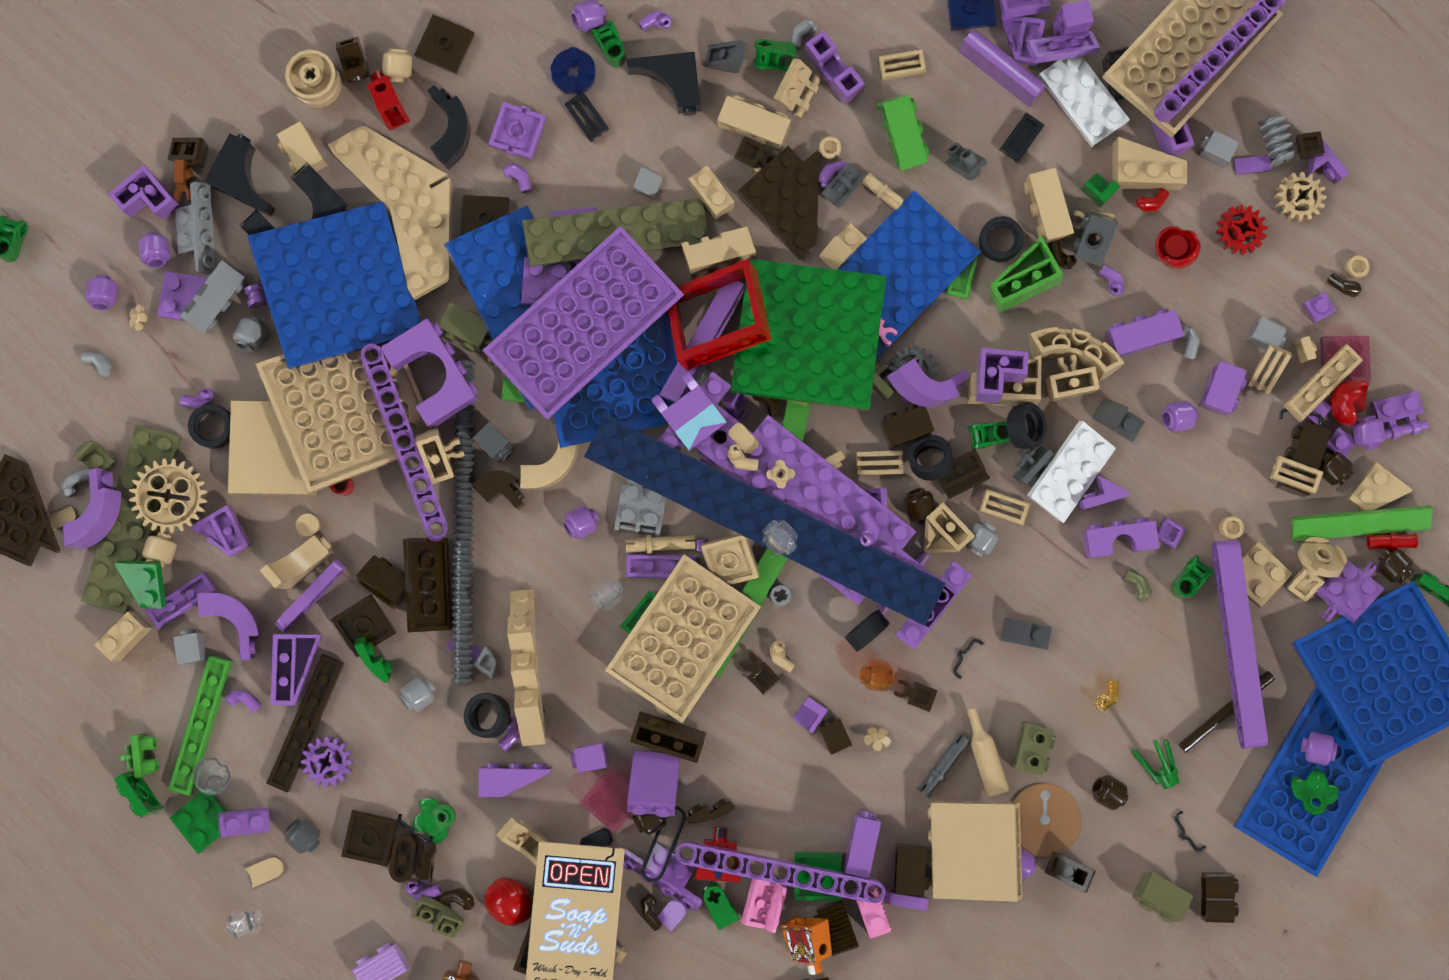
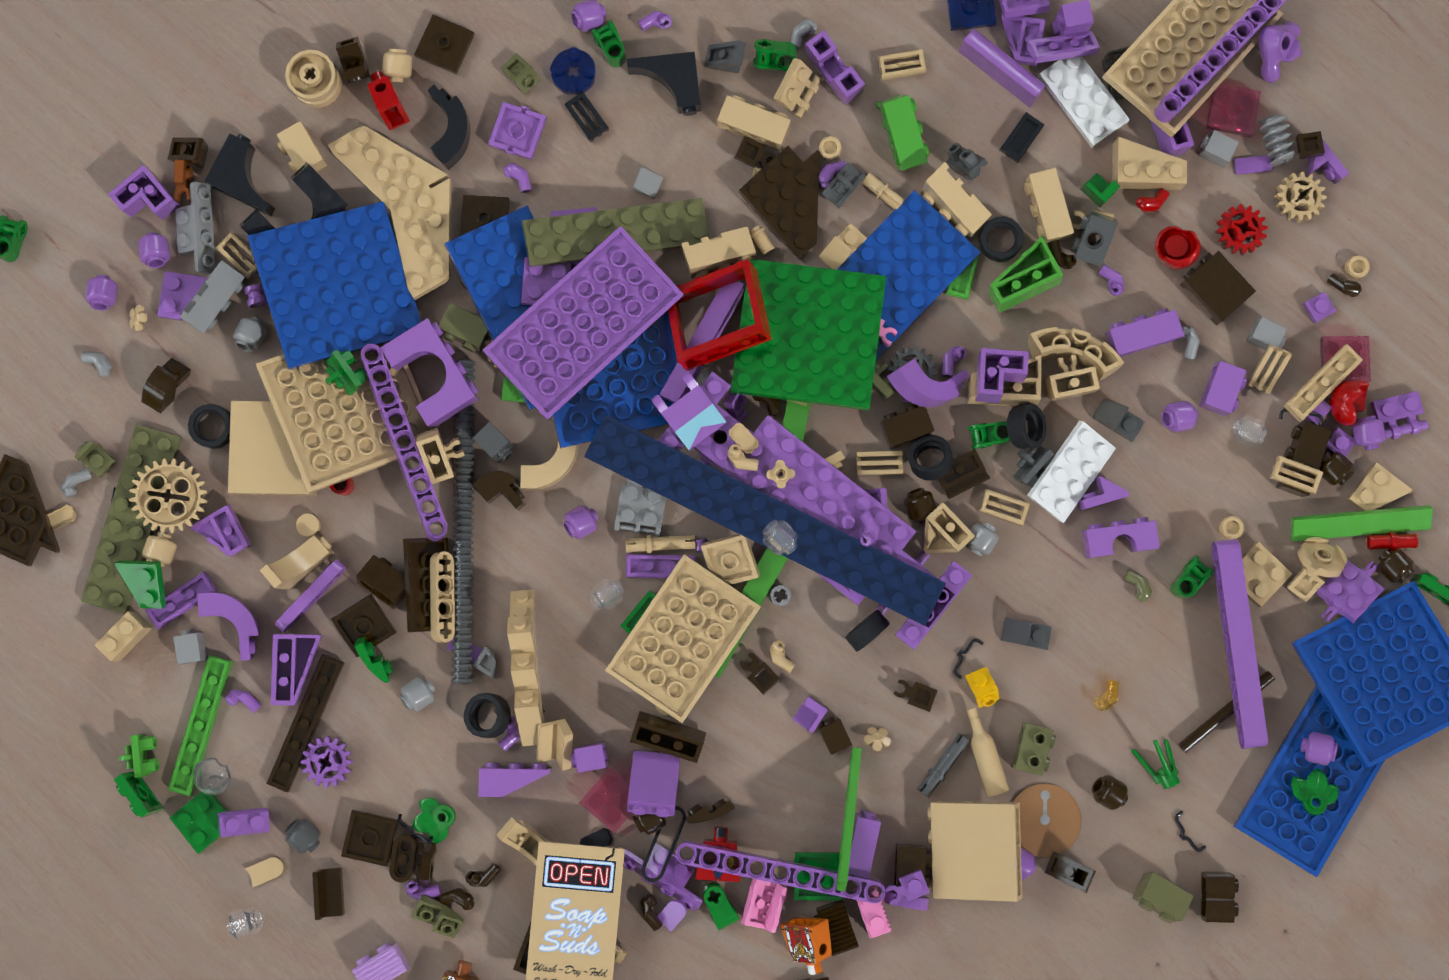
medium lavender arch [63,468,121,550] -> none
medium lavender arm [180,387,214,409] -> none
red piece [484,877,533,926] -> none
tan brick [689,166,734,221] -> none
clear orange head [860,660,896,692] -> none
medium lavender tile [1157,517,1186,549] -> none
tan plate [1293,336,1317,364] -> none
none -> dark brown brick [141,358,191,414]
none -> tan tile [215,231,258,280]
none -> dark brown panel [312,867,345,920]
none -> green hips [325,350,368,396]
none -> tan beam [430,551,455,643]
none -> dark brown arm [465,863,501,887]
none -> olive bracket [500,53,540,94]
none -> tan panel [537,719,573,771]
none -> tan pin [749,225,775,256]
none -> bright green tile [836,747,862,891]
none -> medium lavender plate [885,869,930,904]
none -> tan wedge [921,162,992,239]
none -> medium lavender arm [942,346,967,377]
none -> yellow bracket [965,667,1000,708]
none -> dark brown panel [1180,251,1256,325]
none -> clear pink plate [1206,83,1261,137]
none -> clear head [1231,414,1269,448]
none -> medium lavender head [1259,21,1302,83]

